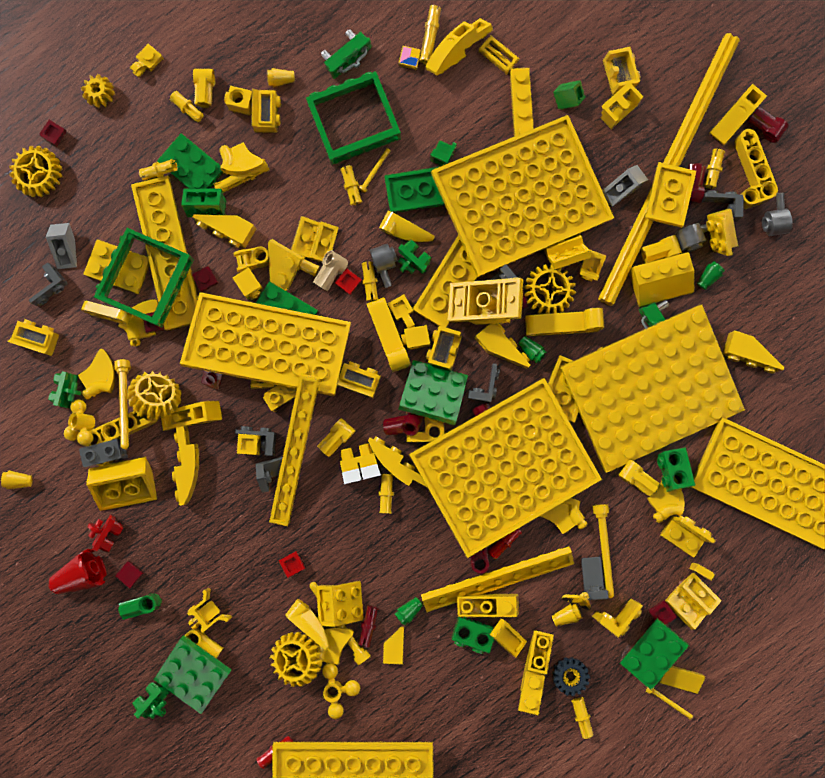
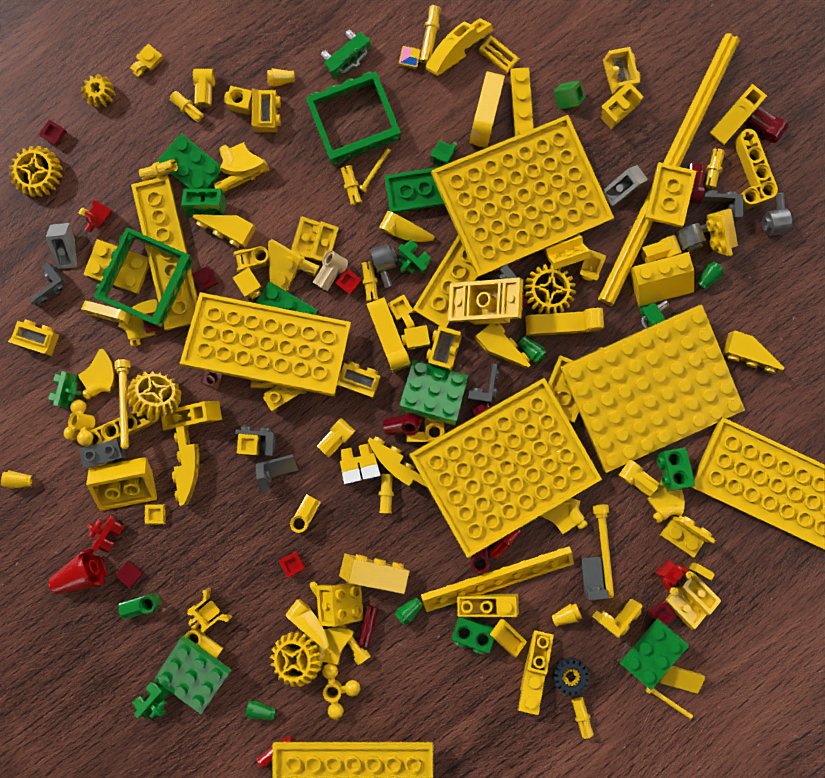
yellow tile [269,373,320,527] -> none
yellow tile [383,626,404,664] -> none
yellow piece [562,592,591,610] -> none
none -> red piece [78,200,113,233]
none -> yellow tile [145,504,166,524]
none -> green cone [245,700,275,720]
none -> yellow piece [290,494,321,533]
none -> yellow wedge [339,553,409,594]
none -> yellow beam [469,71,505,148]
none -> red piece [655,559,694,596]

